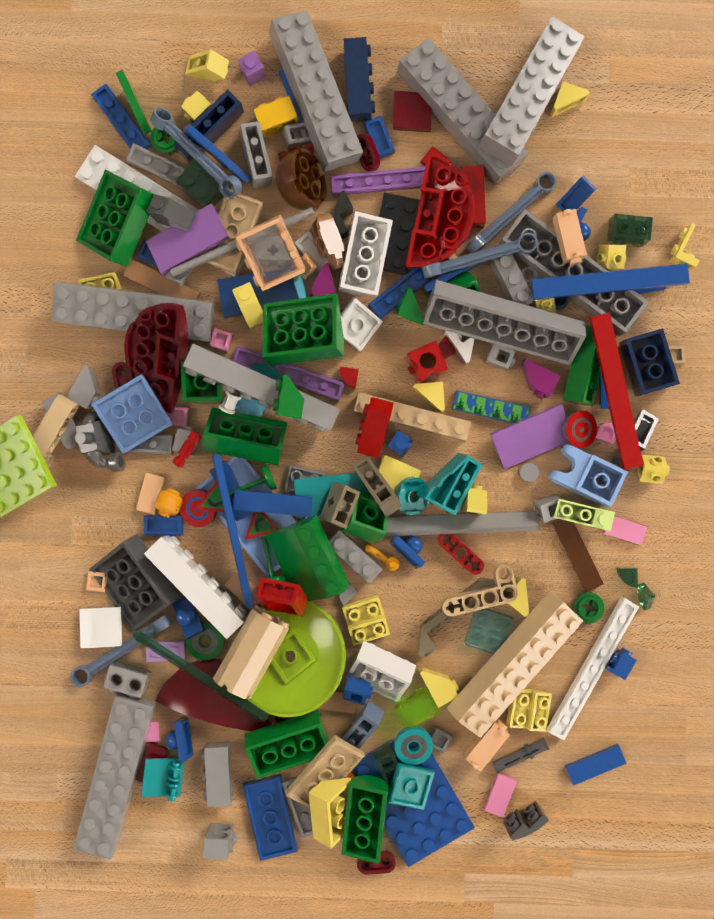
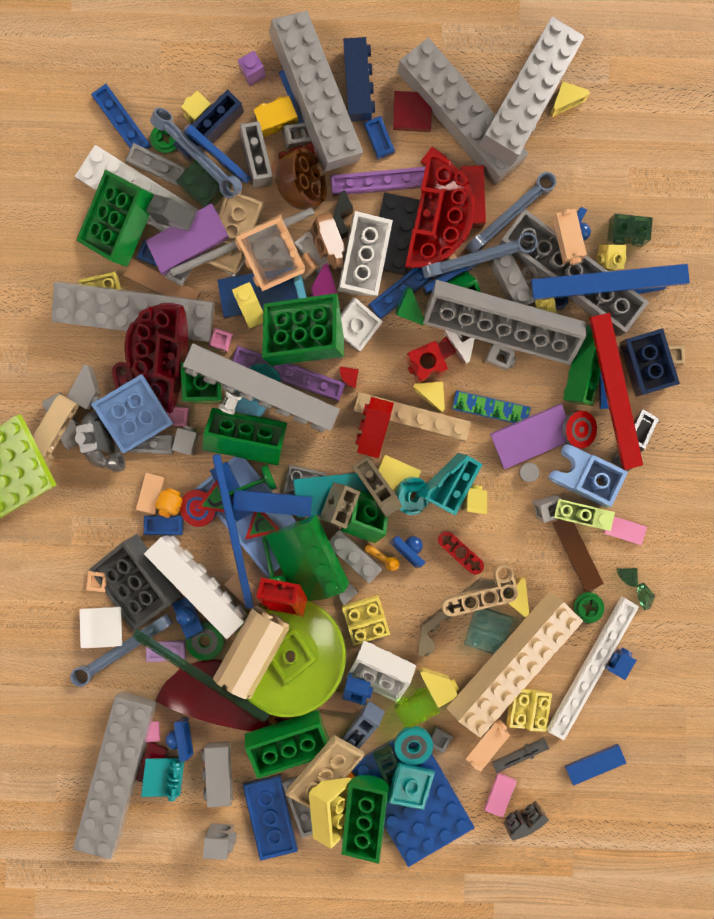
light grey brick [103,661,151,699] -> none
green tile [116,70,152,134] -> none
red axle [172,431,201,468] -> none
light yellow slope [185,49,229,82] -> none
green slope [273,375,304,419] -> none
dark red plate [357,134,380,171] -> none
dark red plate [357,851,396,875] -> none
light grey tile [385,511,539,536] -> none
blue brick [387,430,413,457] -> none
magenta slope [521,358,560,399] -> none
blue tile [556,175,597,211] -> none
bright pink tile [595,423,616,445] -> none
light yellow brick [637,455,670,484] -> none
light yellow bracket [669,223,700,272] -> none

